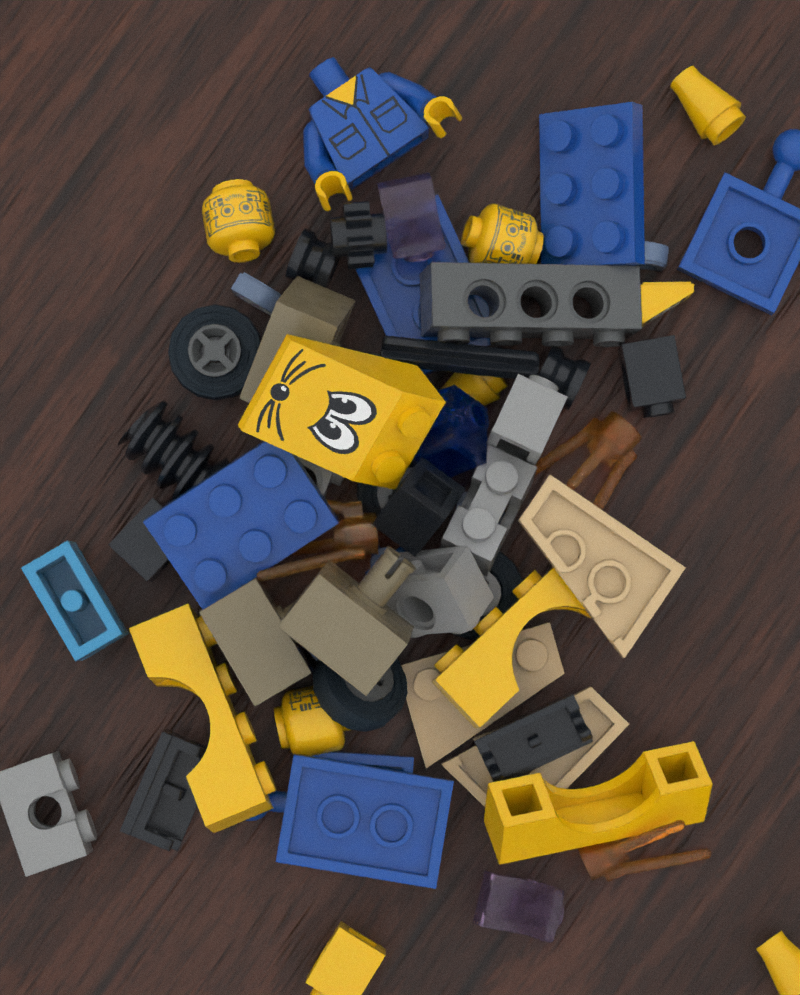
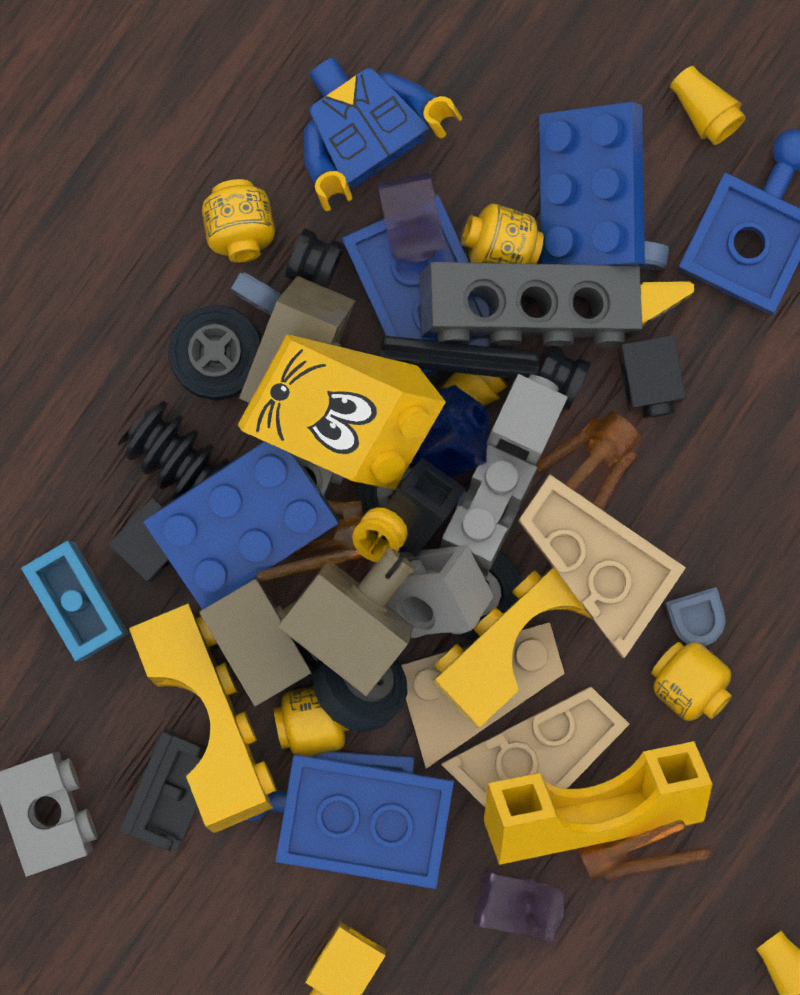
black gear [330,201,387,269] -> none
black hinge [473,693,593,782] -> none
none -> yellow bush [352,507,408,563]
none -> yellow head [651,642,732,721]
none -> sand blue tile [664,587,726,646]

